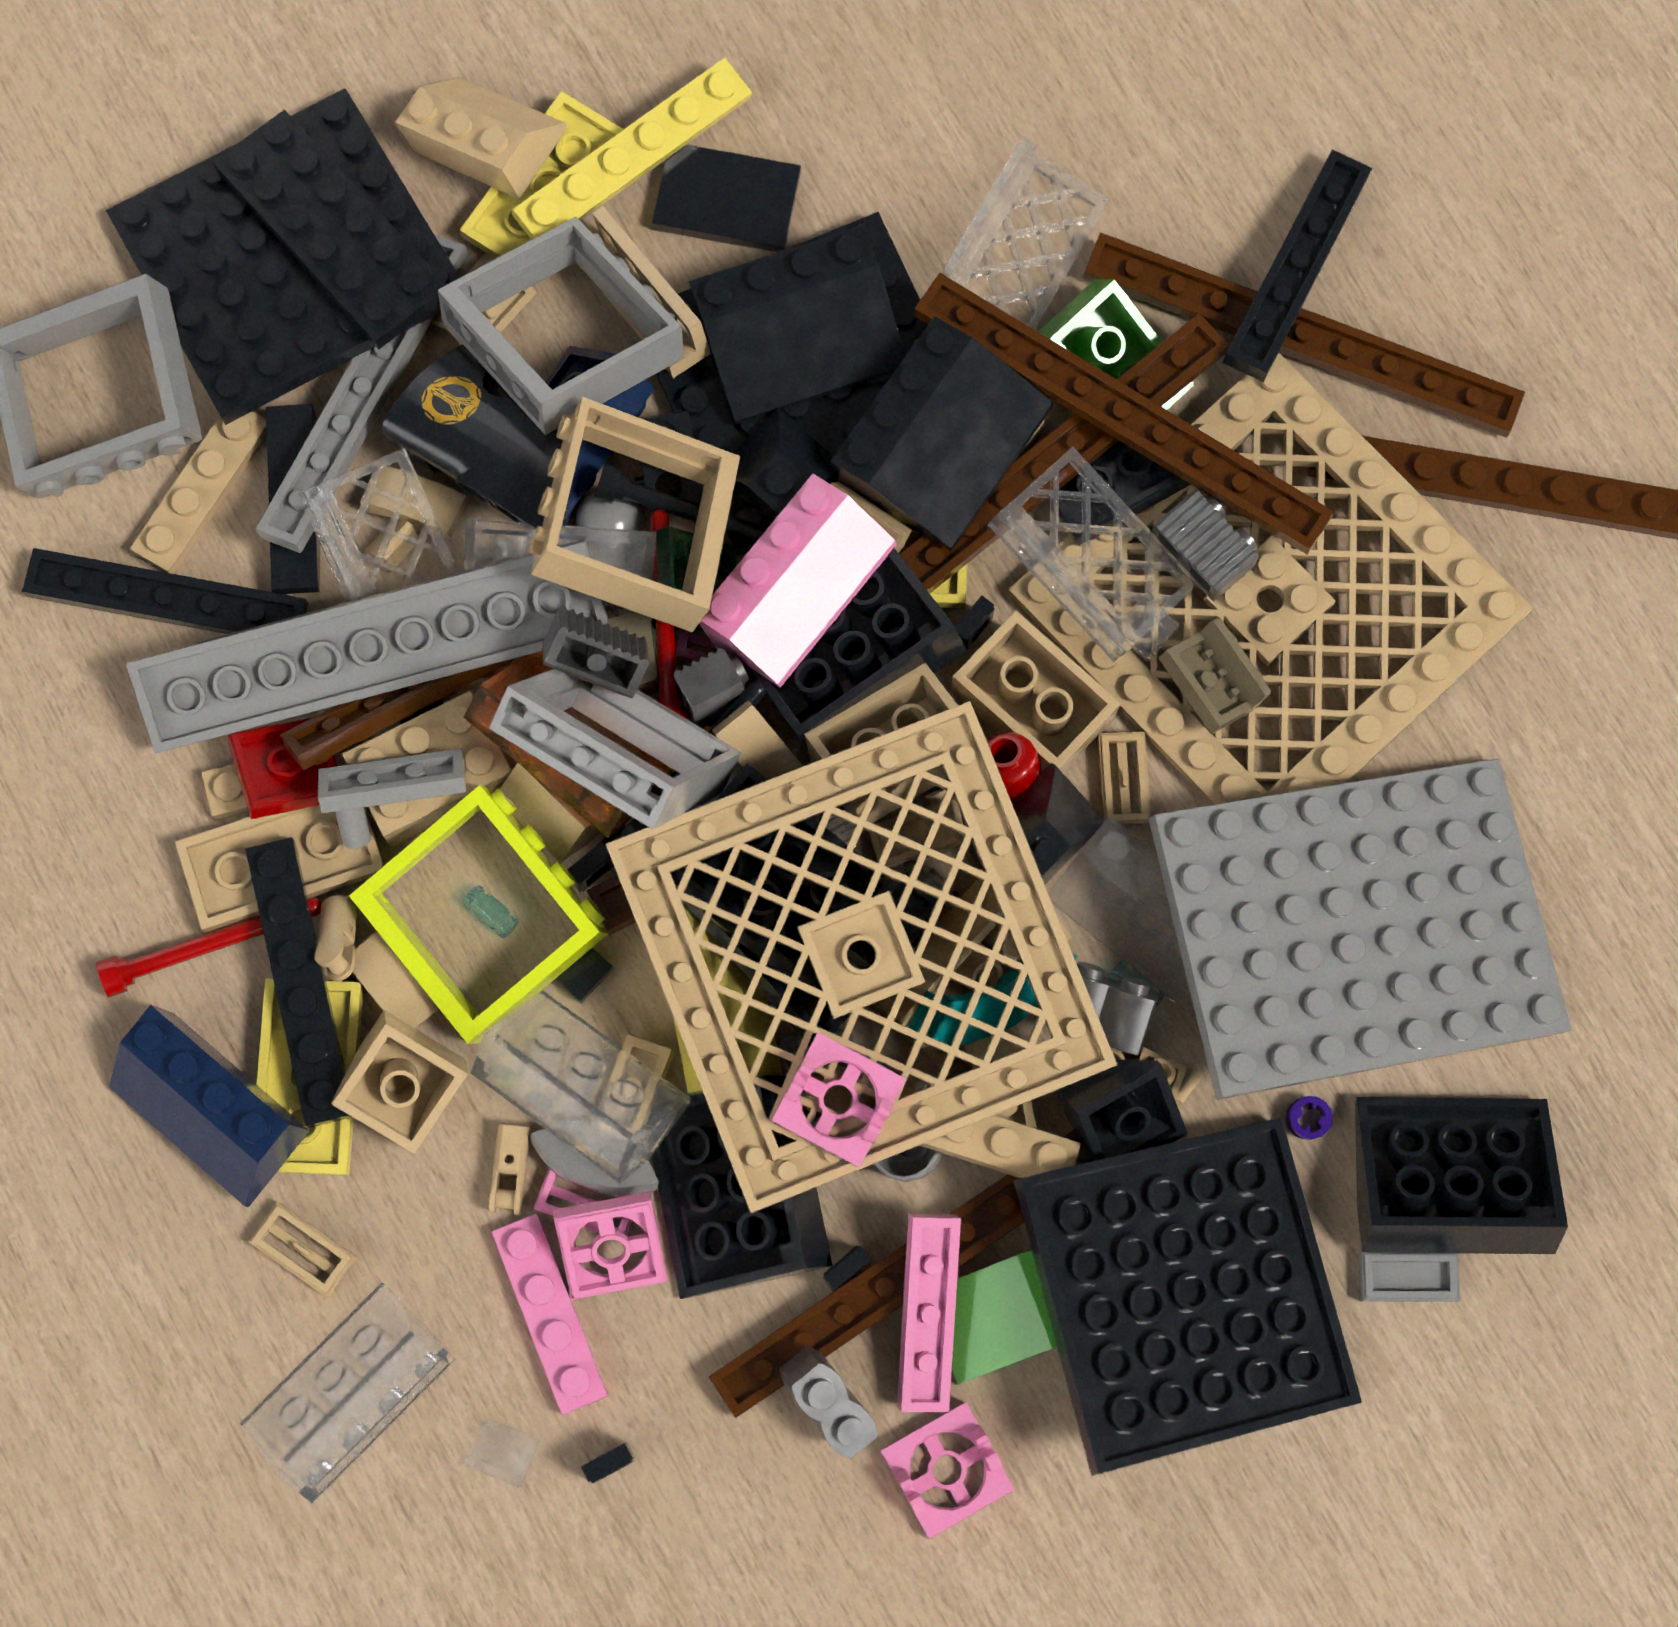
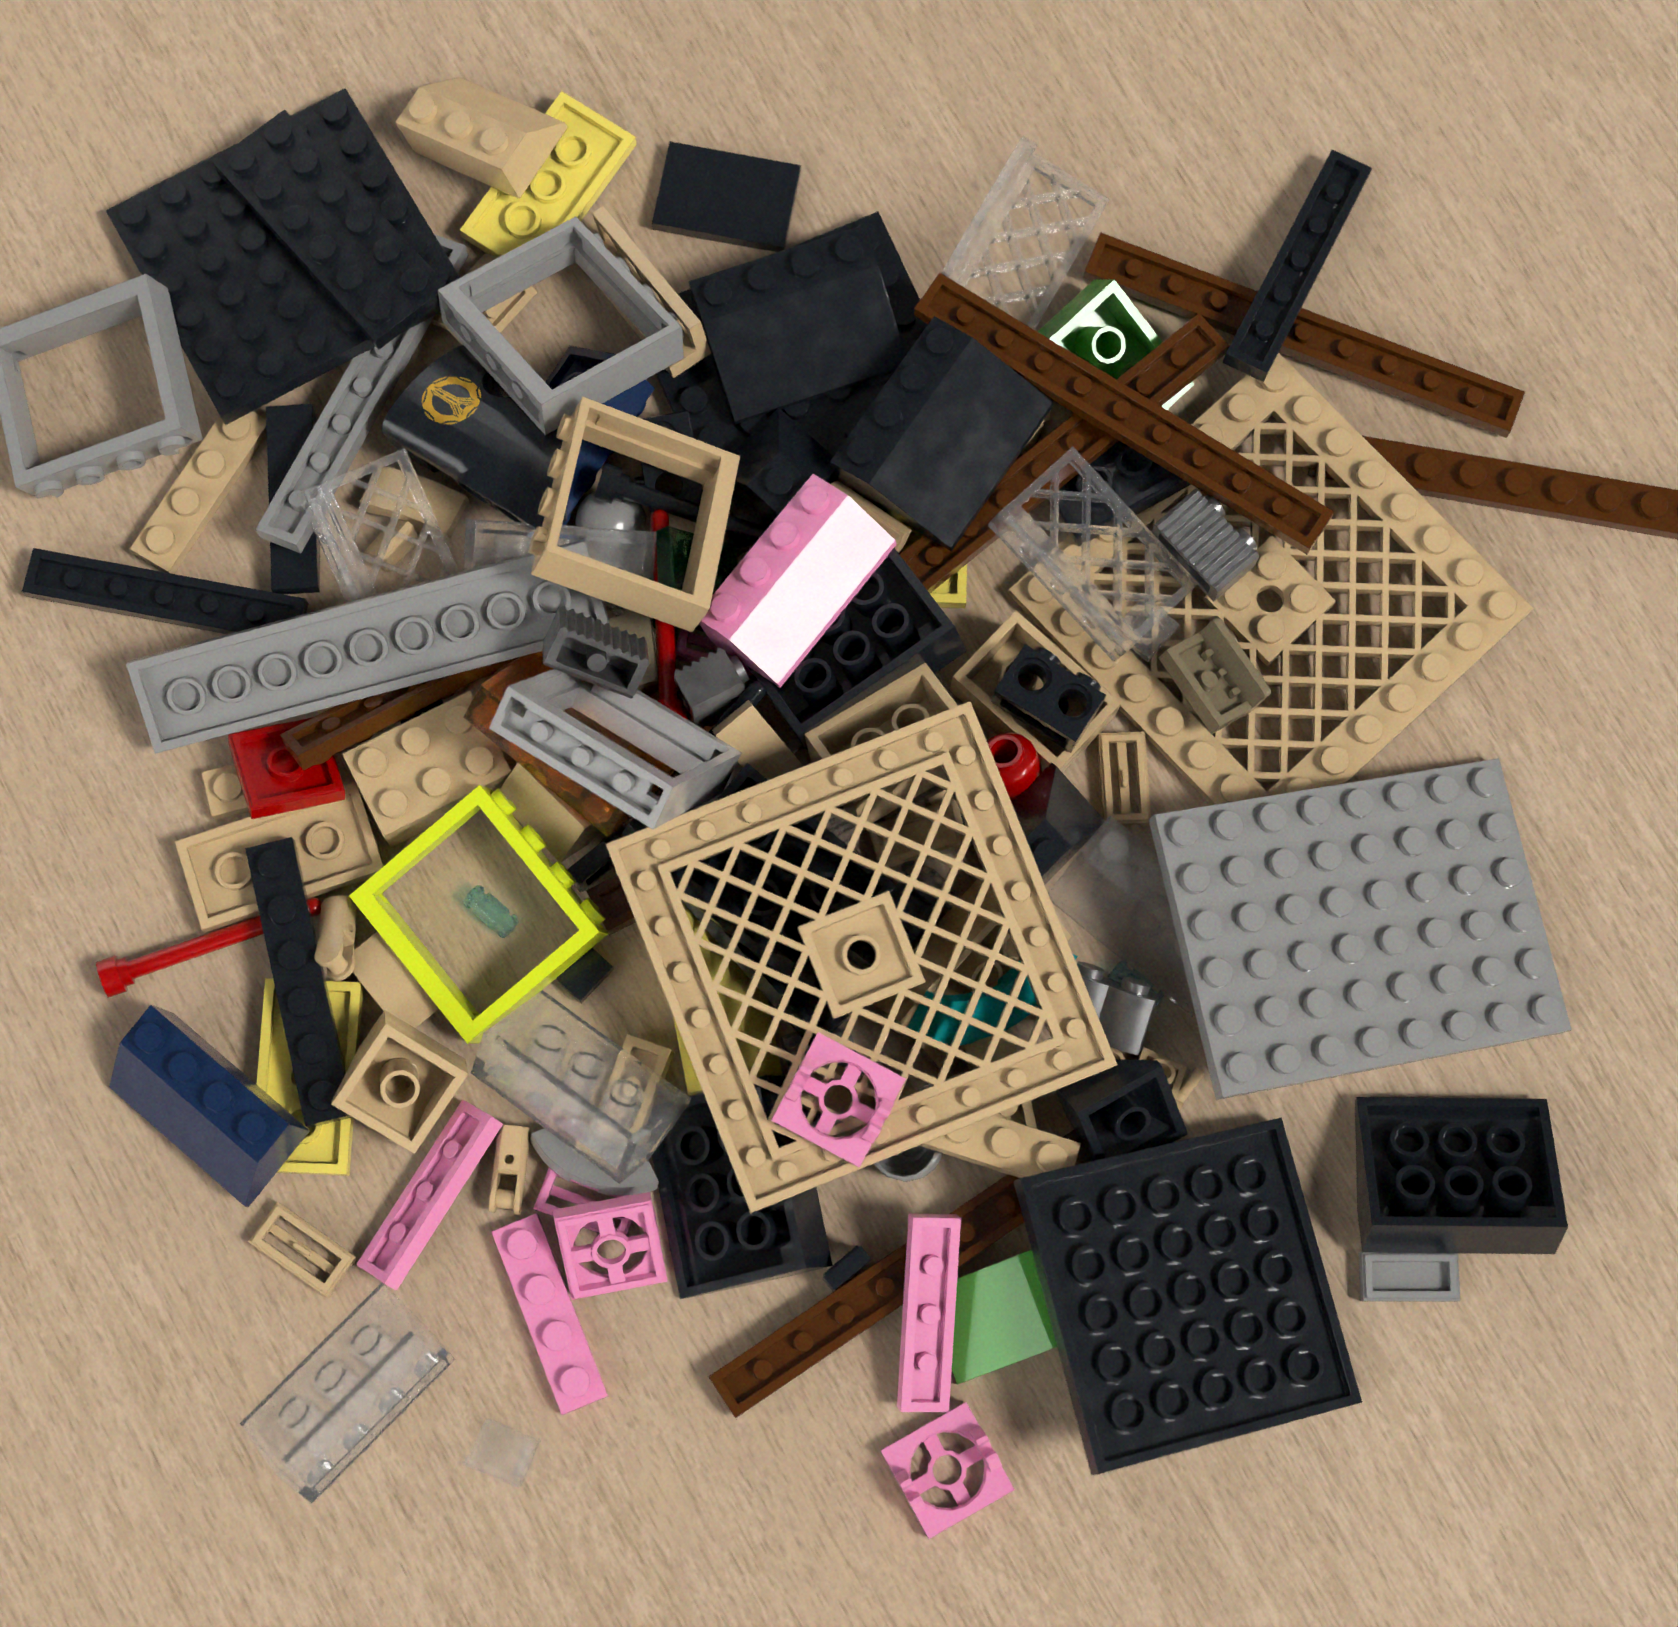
light grey piece [318,748,466,849] -> none
light yellow plate [512,58,752,240] -> none
black tile [581,1443,635,1483] -> none
flat silver brick [780,1346,878,1459] -> none
black tile [956,595,995,650] -> none
dark purple bush [1286,1096,1333,1140] -> none
none -> bright pink plate [356,1099,503,1291]
none -> black brick [991,644,1106,753]

